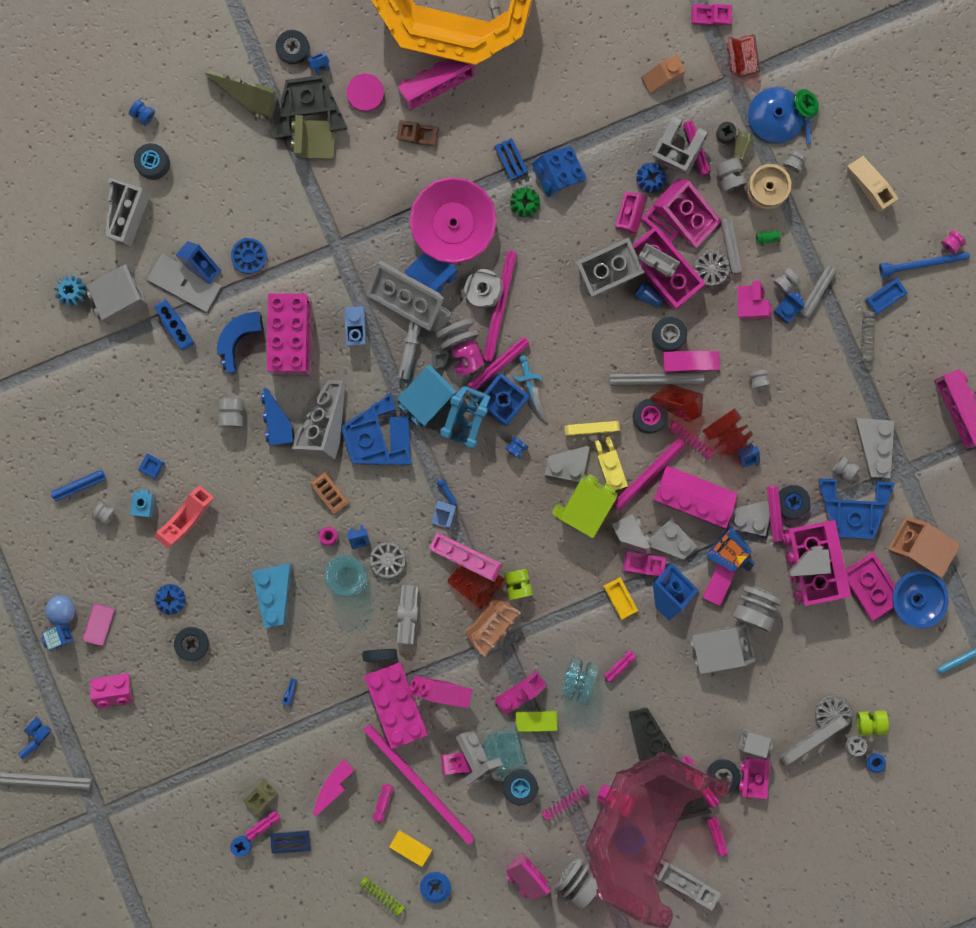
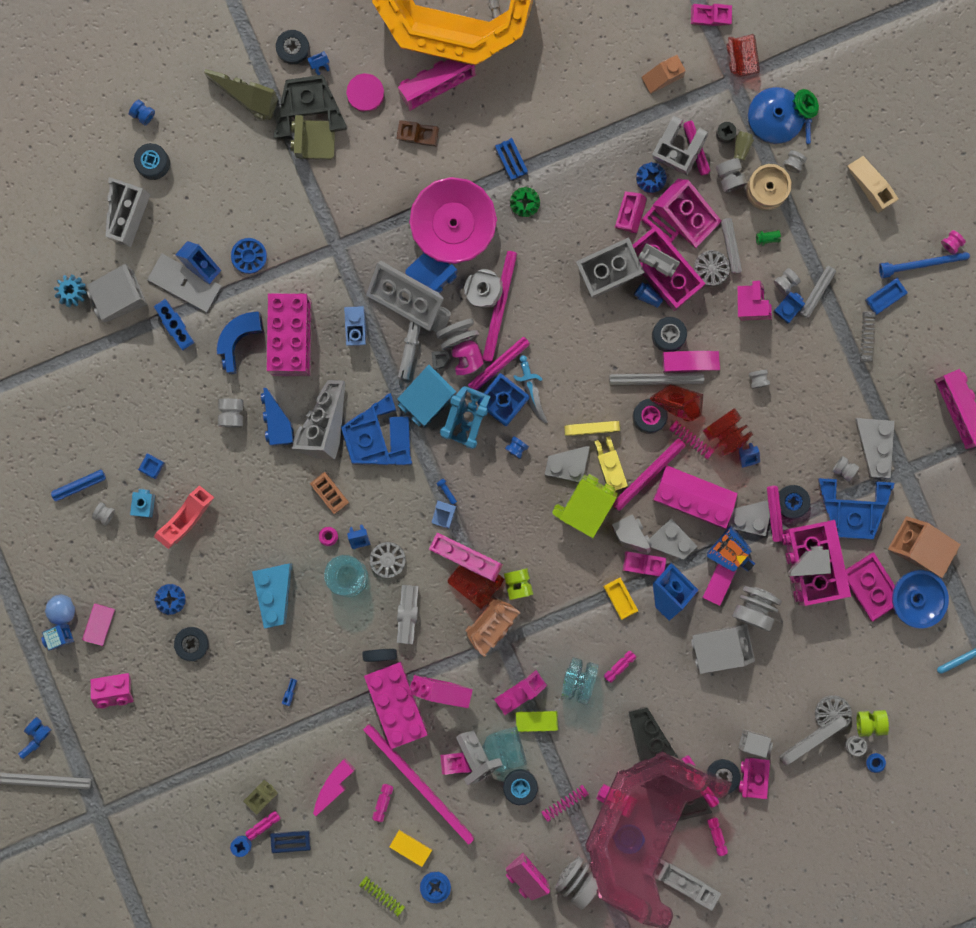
blue bracket [532,146,586,198] -> none

